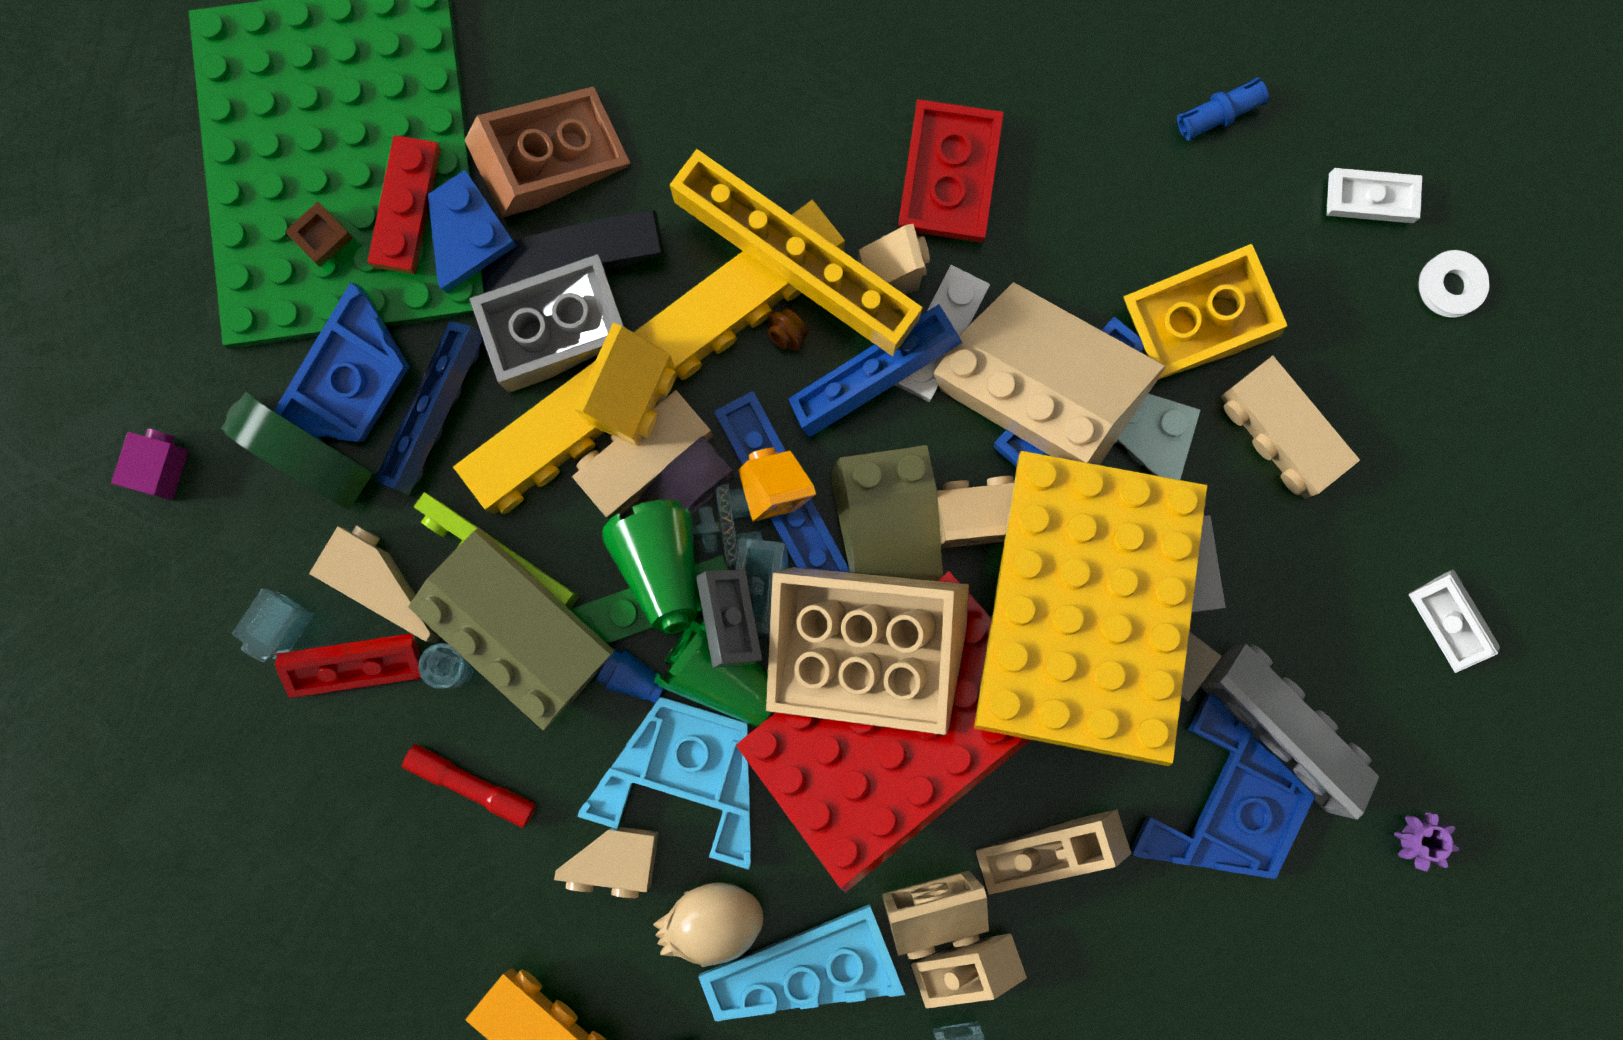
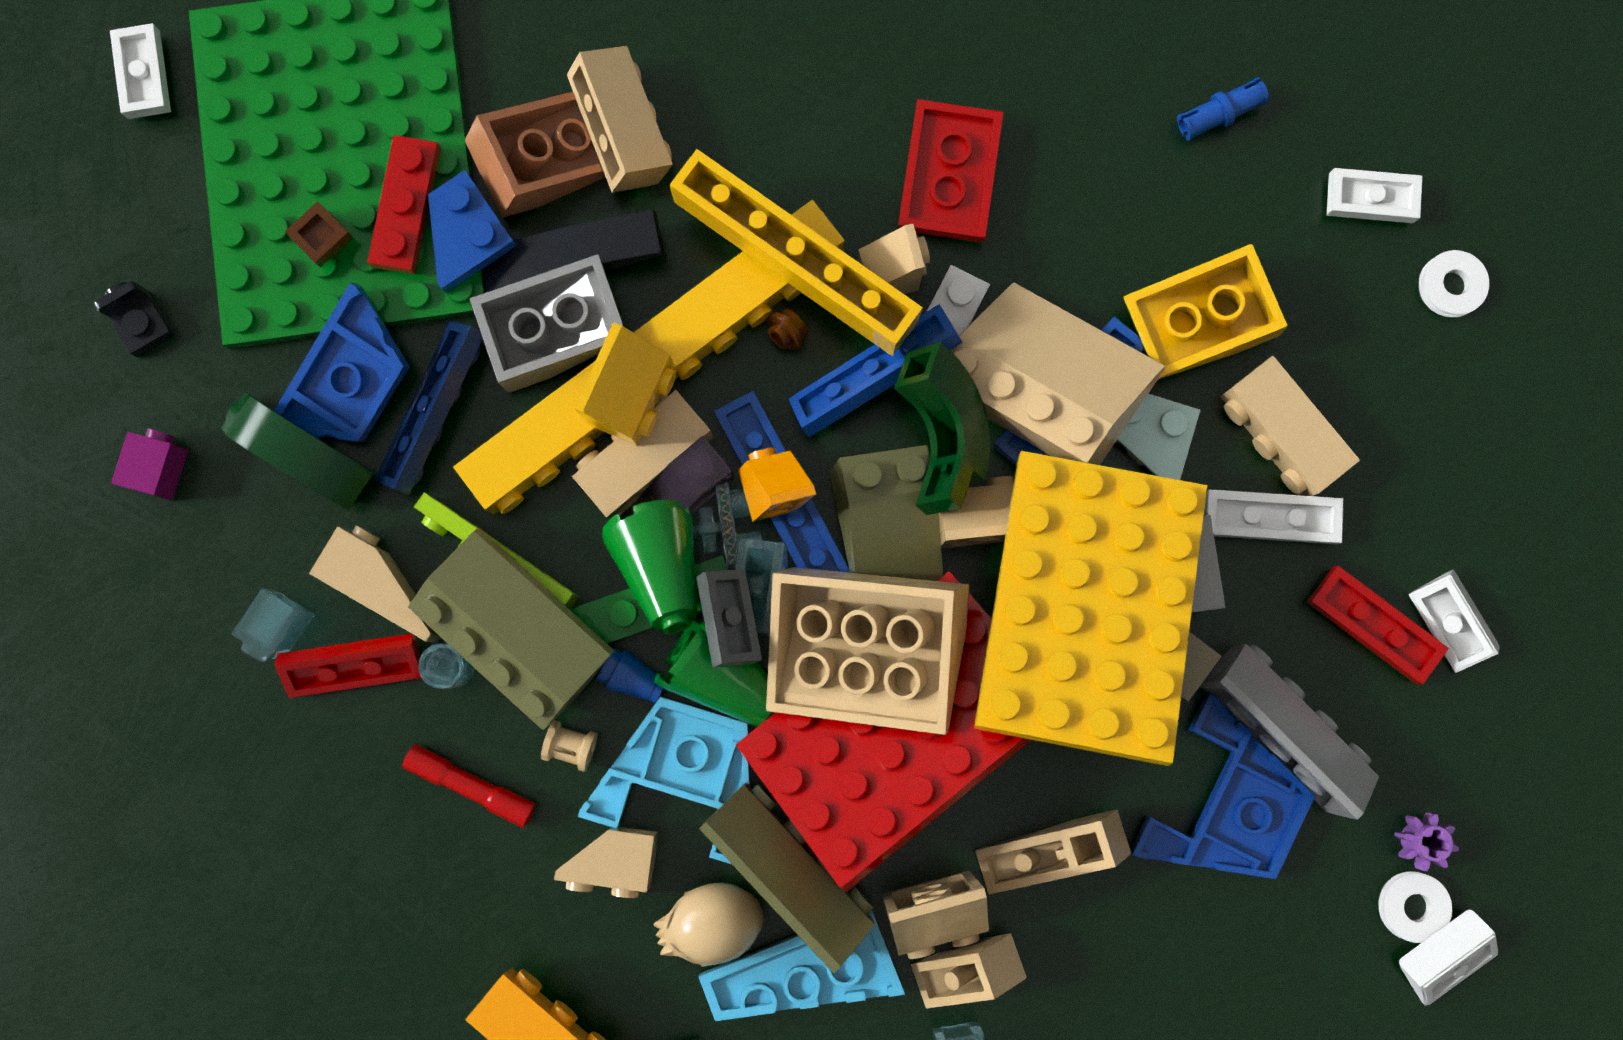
none -> black bracket [94,281,176,357]
none -> white plate [110,23,171,119]
none -> tan bush [541,720,598,772]
none -> tan brick [567,46,673,193]
none -> olive slope [699,783,875,973]
none -> dark green arch [894,342,990,515]
none -> white plate [1204,489,1343,544]
none -> red plate [1306,566,1449,685]
none -> white piece [1378,871,1452,943]
none -> white slope [1399,910,1499,1006]

